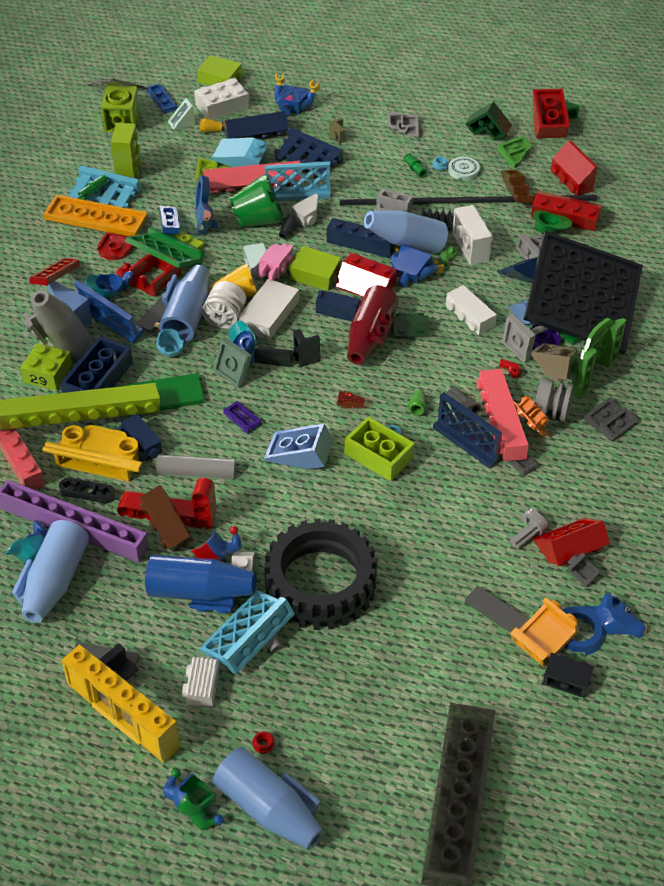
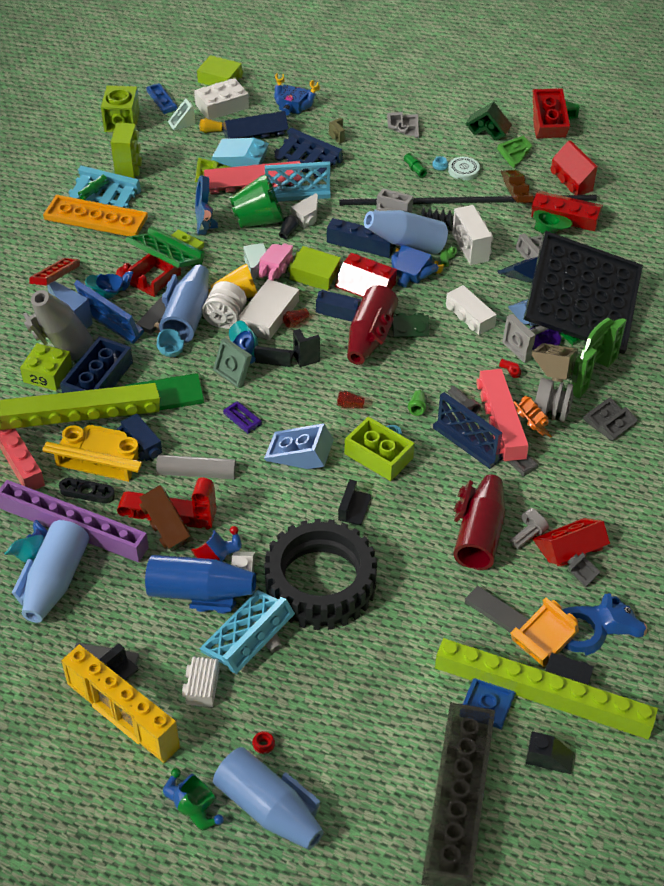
clear smoke piece [87,78,148,92] -> none
red tile [98,232,135,260] -> none
plate [159,206,180,235] -> none
none -> clear red cone [283,308,309,328]
none -> black panel [338,479,371,526]
none -> lime brick [435,638,658,740]
none -> dark red piece [453,474,505,570]
none -> blue tile [459,678,516,730]
none -> black slope [525,731,574,774]

